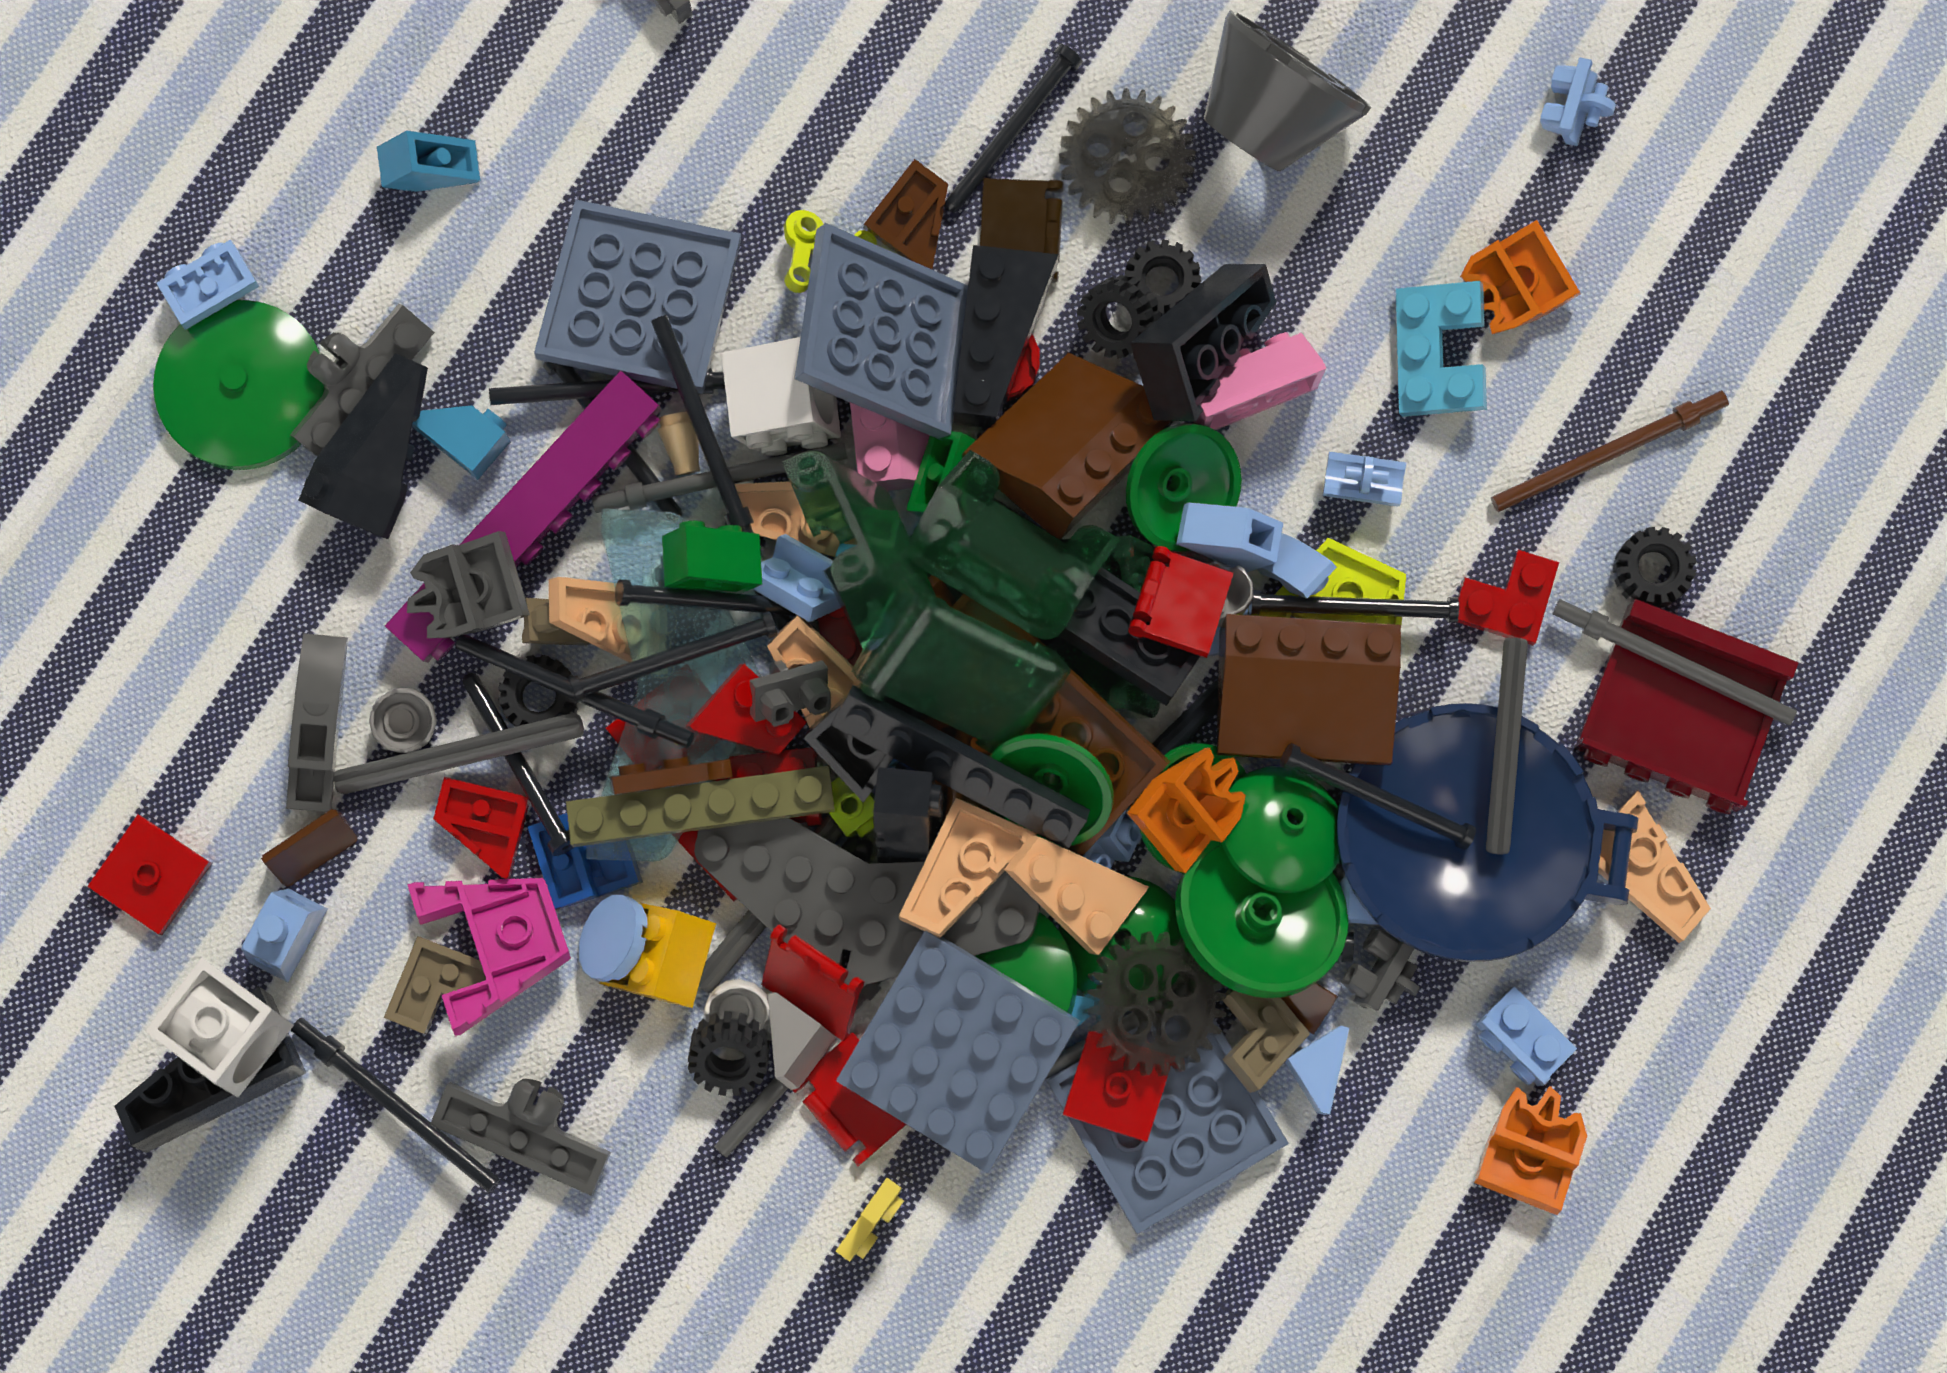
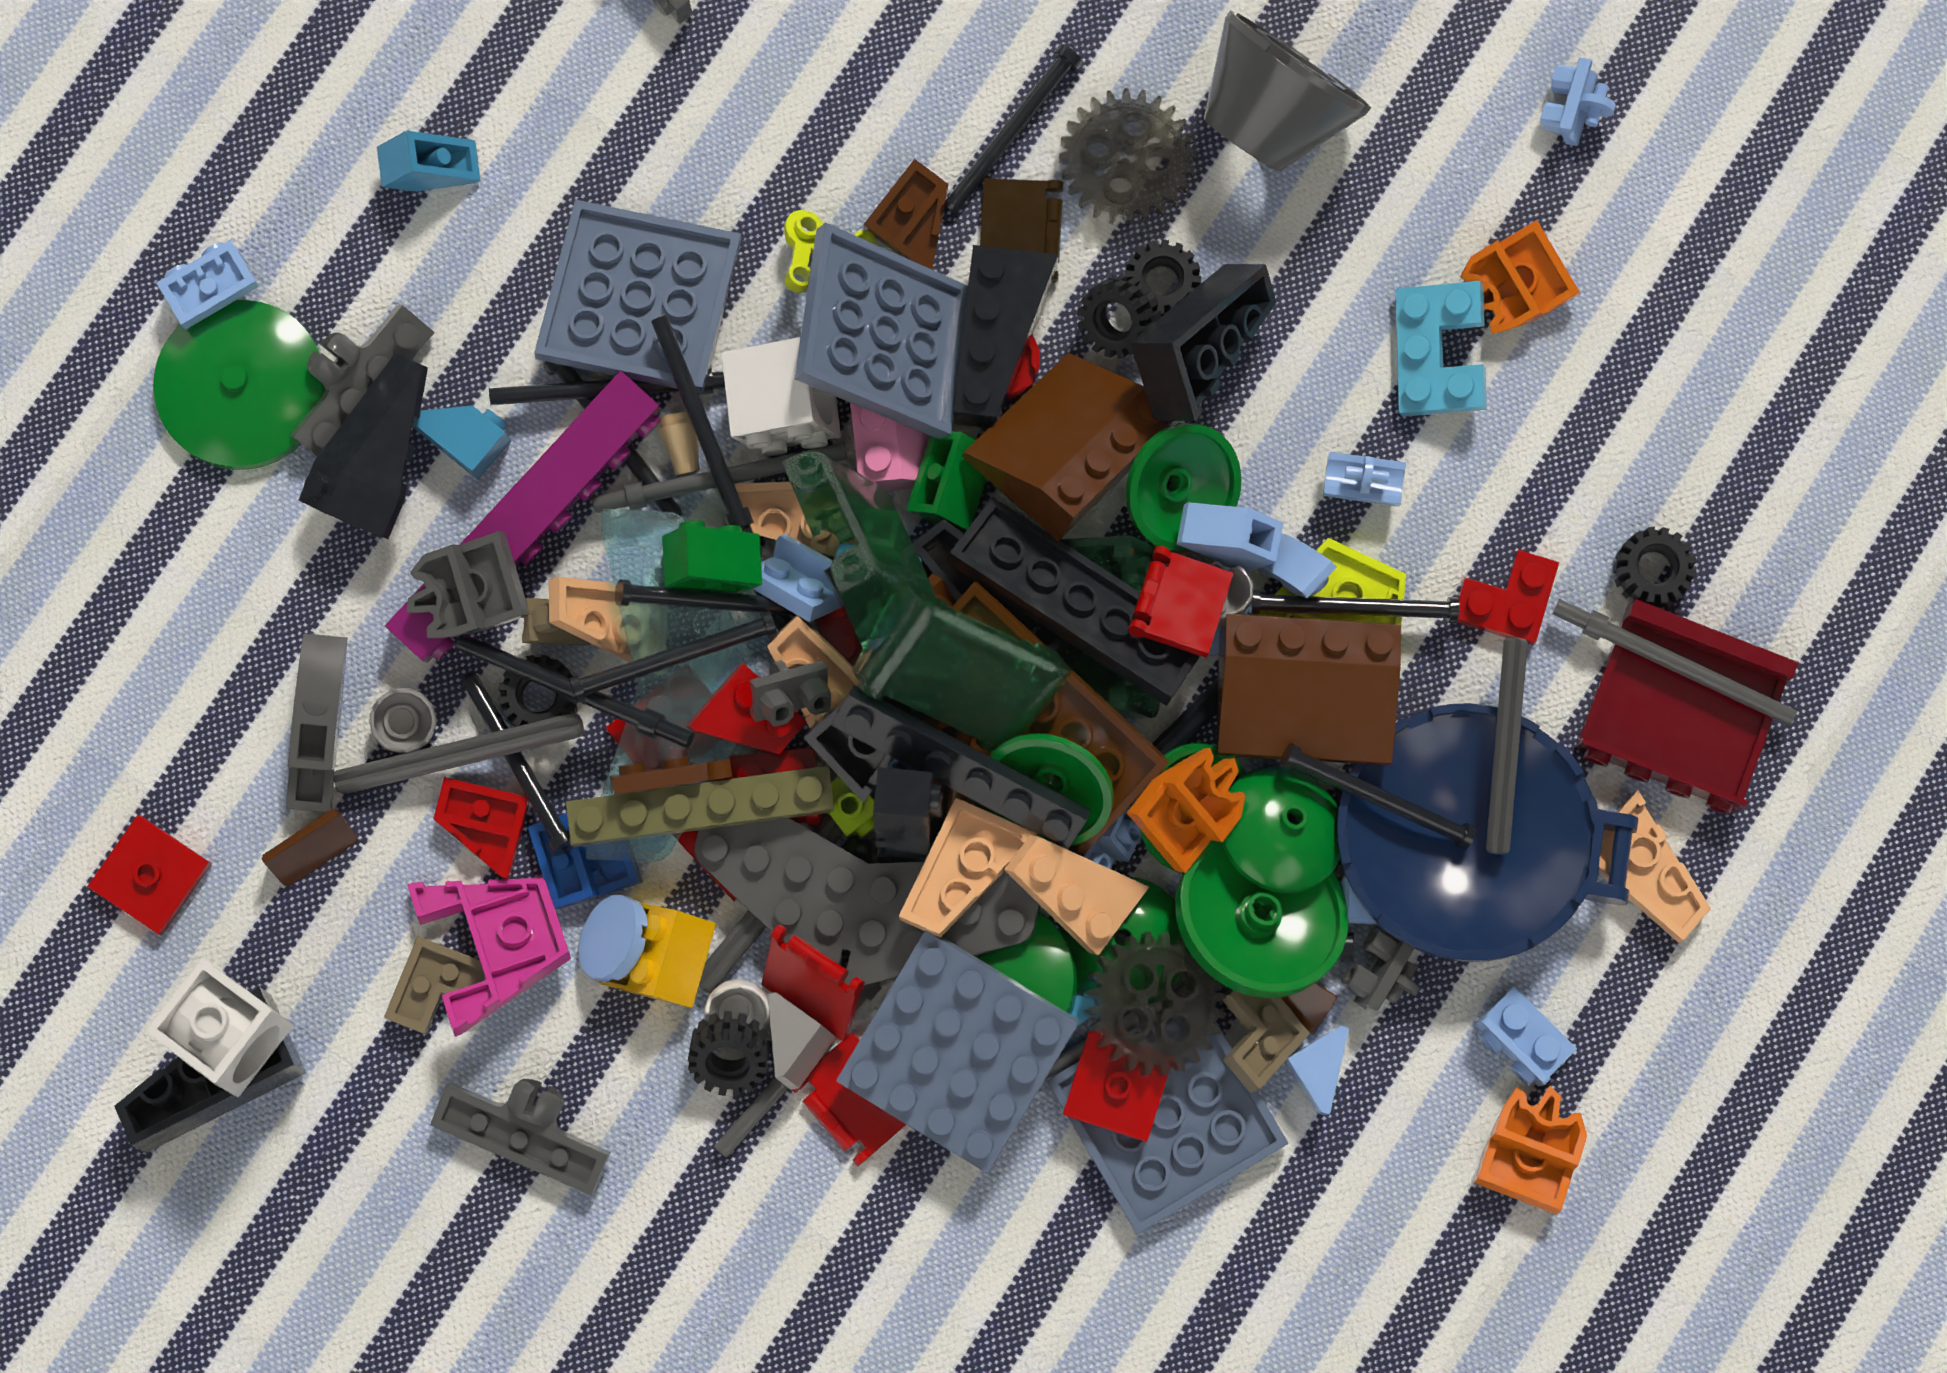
light blue torso [241,888,328,982] -> none
black bar [291,1017,500,1193] -> none
light yellow plate [836,1178,904,1262] -> none
clear green windscreen [908,450,1121,639] -> none
bright pink slope [1194,332,1326,430] -> none
reddish brown bar [1491,390,1729,512] -> none

